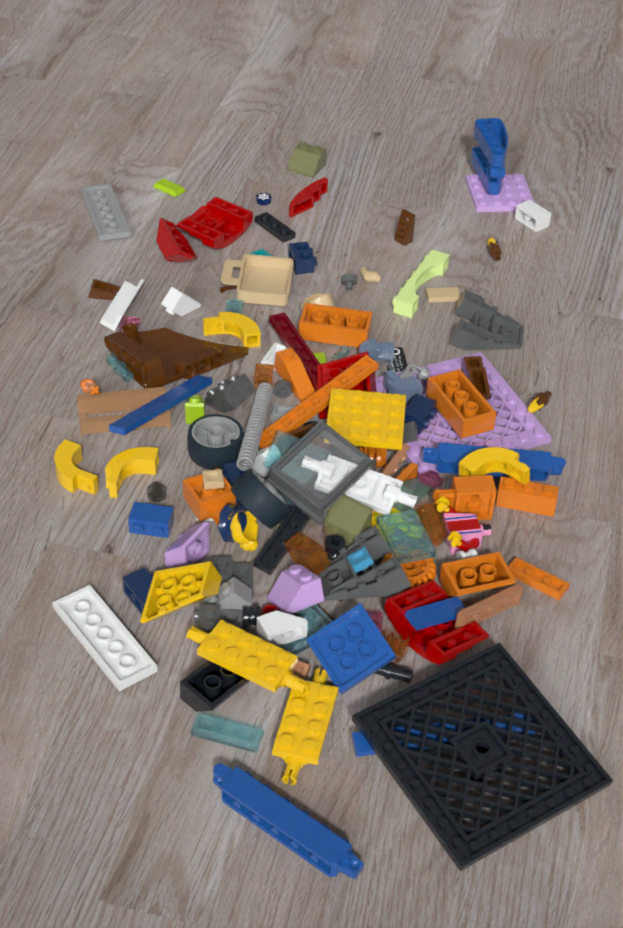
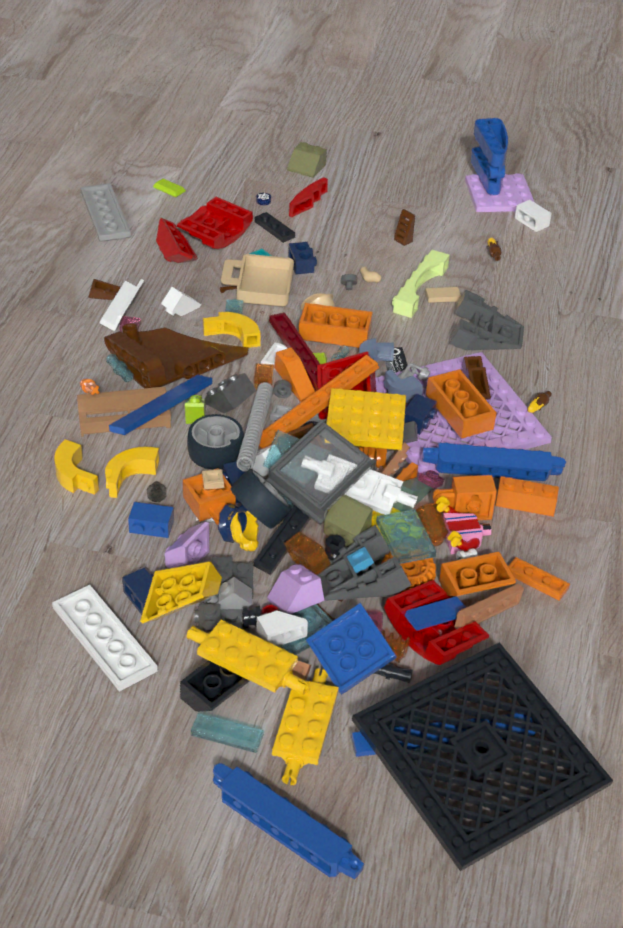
yellow arch [459,447,530,485] -> none

